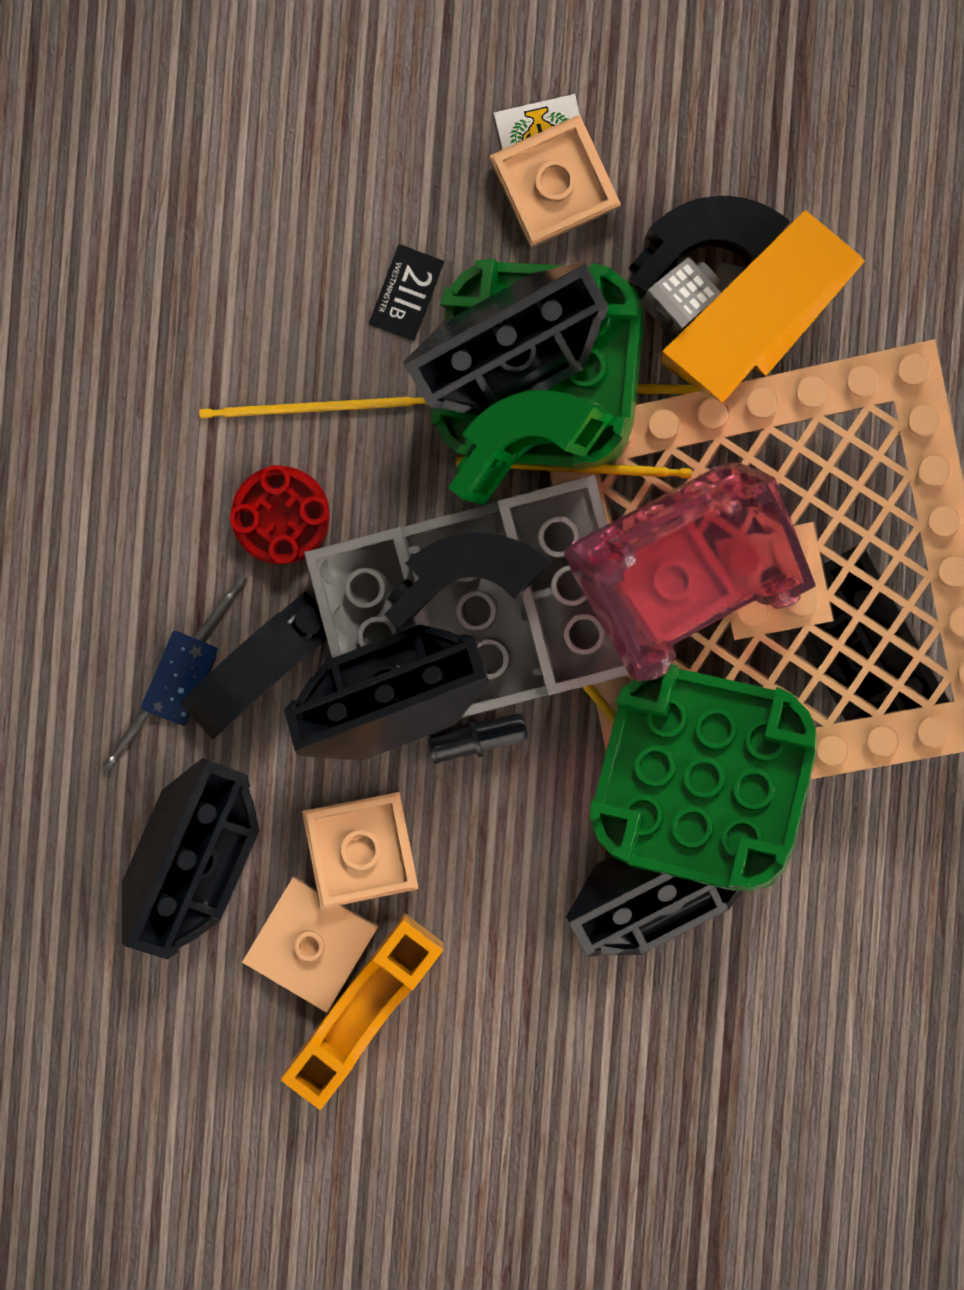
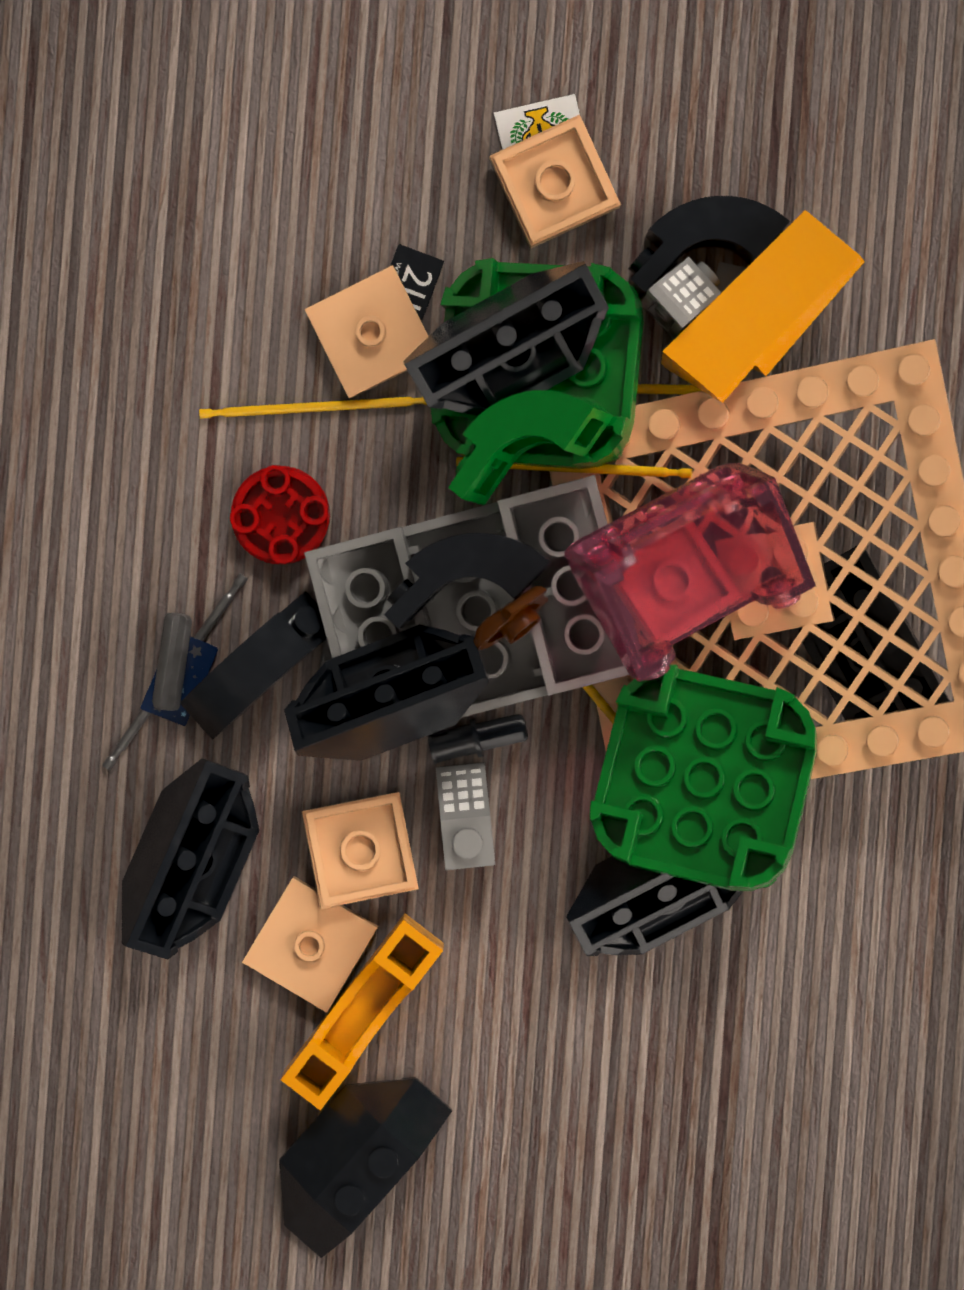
none -> flat silver axle [152,613,192,711]
none -> black wedge [279,1077,452,1258]
none -> light nougat plate [304,265,429,399]
none -> light grey slope [436,762,495,871]
none -> reddish brown animal [473,586,549,650]

